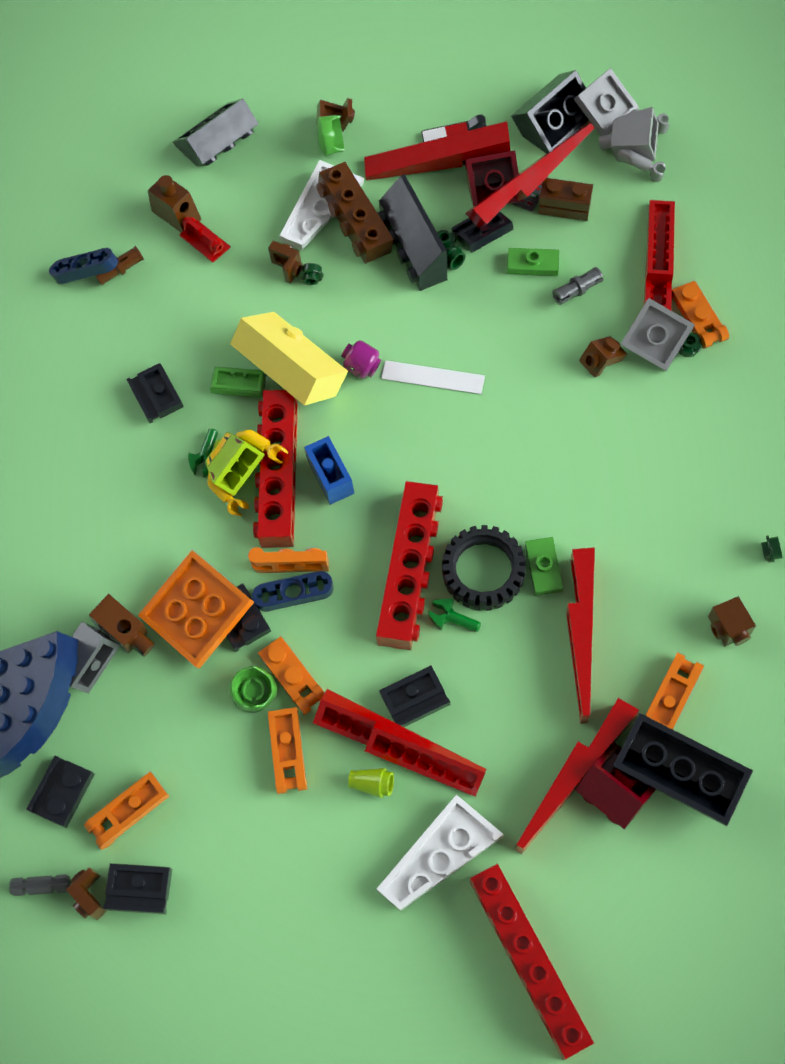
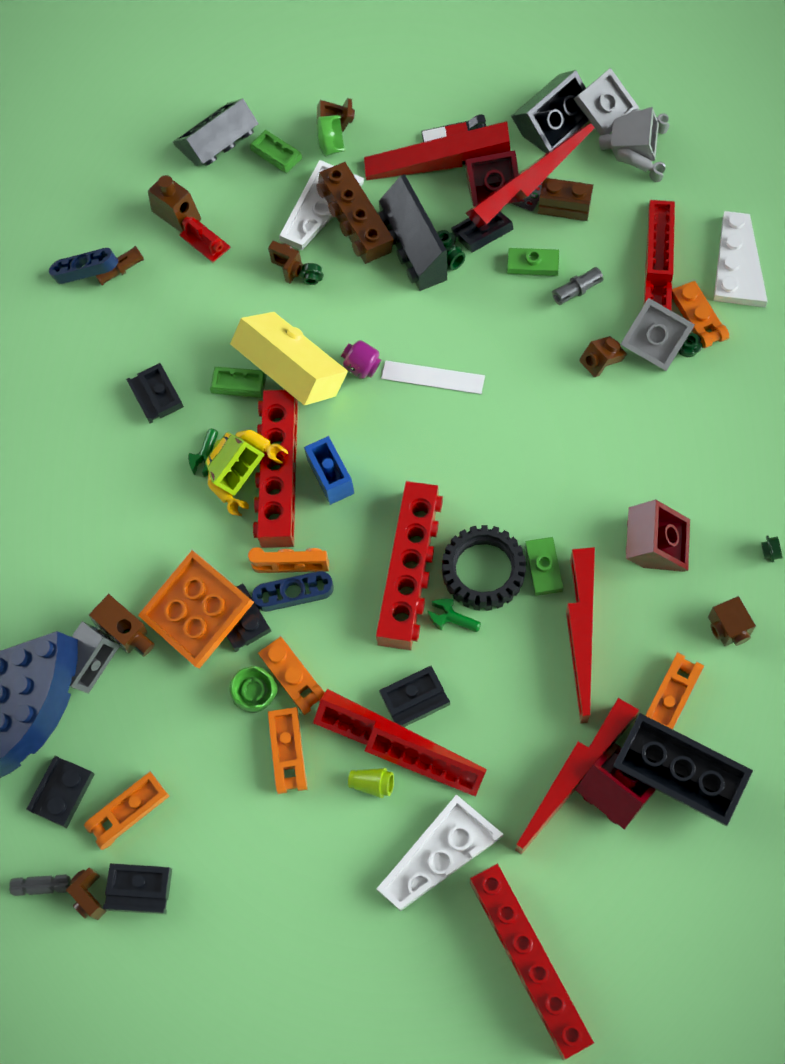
none -> bright green plate [250,129,302,174]
none -> dark red slope [626,499,690,572]
none -> white wing [713,211,768,308]

